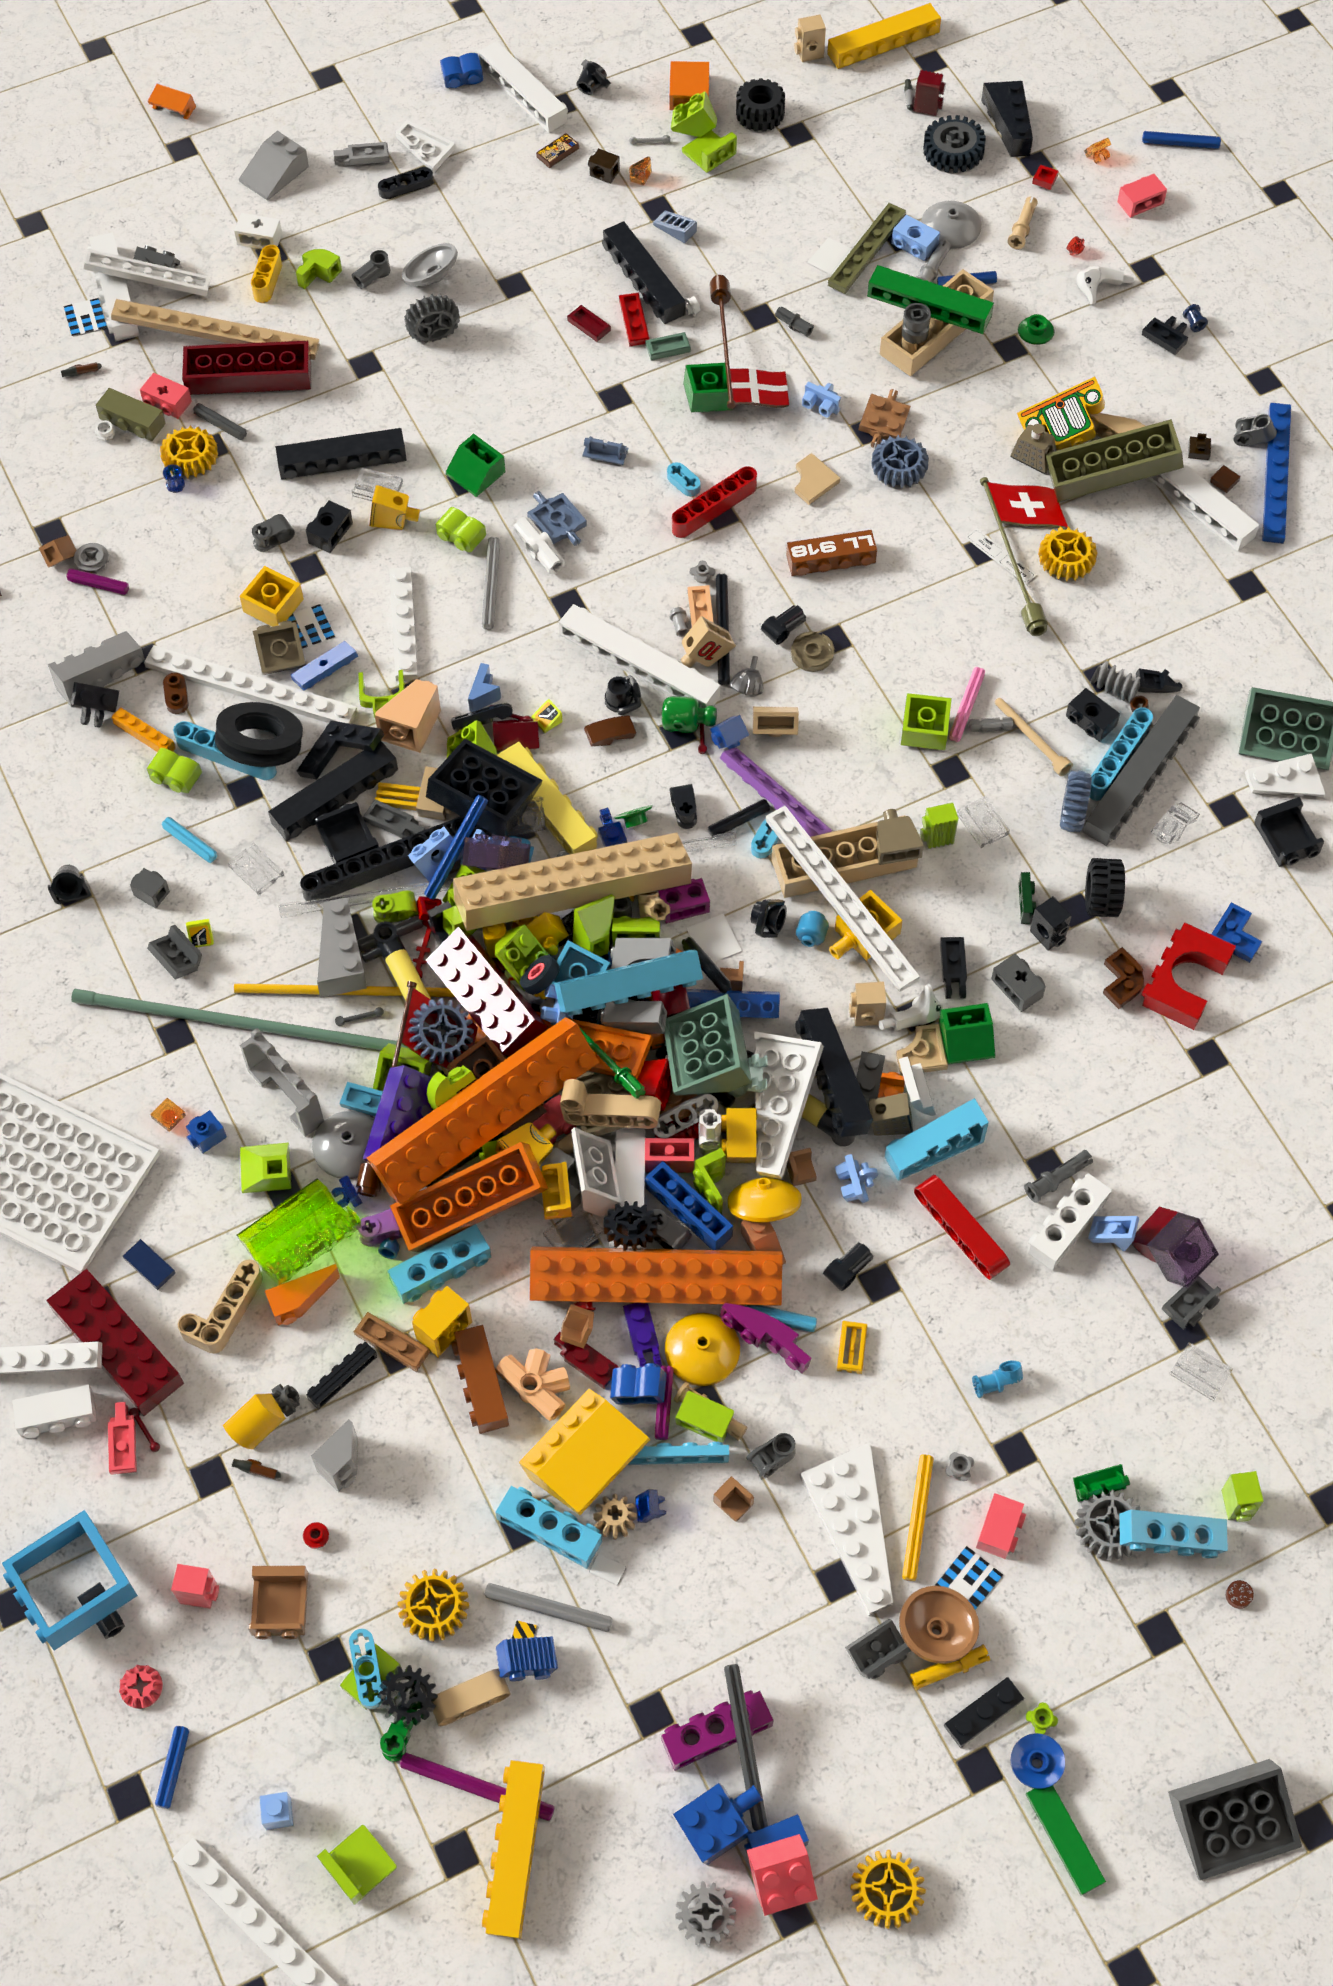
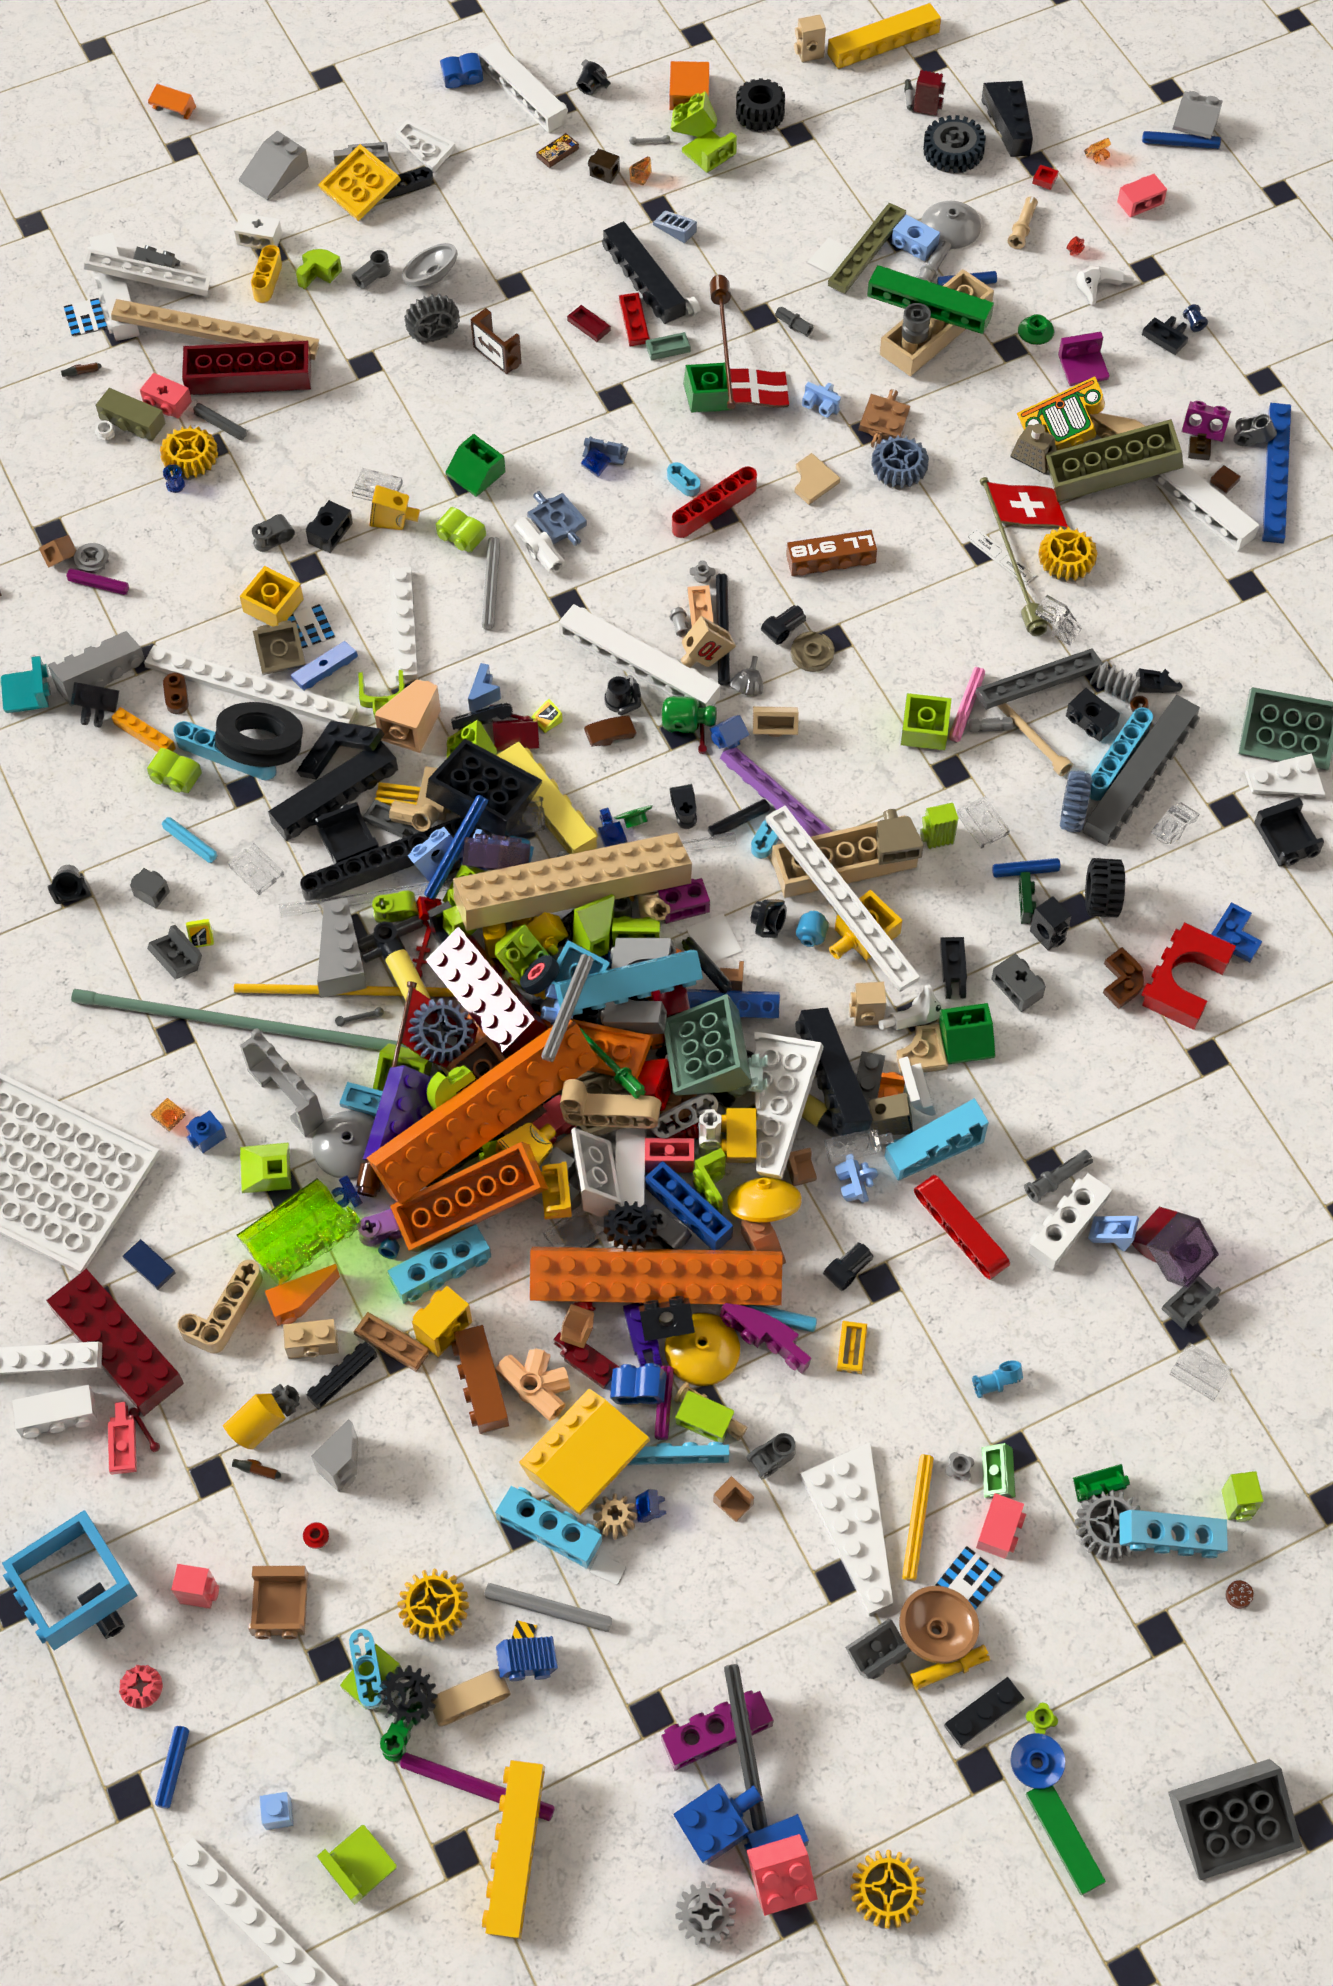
black brick [275,428,407,479] -> none
none -> teal bracket [1,656,51,713]
none -> tan brick [283,1319,339,1359]
none -> yellow plate [318,144,401,221]
none -> tan piece [389,800,439,832]
none -> reddish brown panel [470,308,522,375]
none -> light grey axle [541,954,593,1062]
none -> clear blue tile [581,447,611,477]
none -> black brick [639,1296,695,1341]
none -> clear hinge [824,1129,894,1164]
none -> dark grey plate [975,648,1103,710]
none -> bright green slope [981,1443,1016,1498]
none -> blue axle [992,858,1061,878]
none -> clear slope [1035,595,1082,645]
none -> magenta bracket [1058,331,1109,386]
none -> light grey slope [1172,91,1223,139]
none -> magenta brick [1181,401,1231,442]

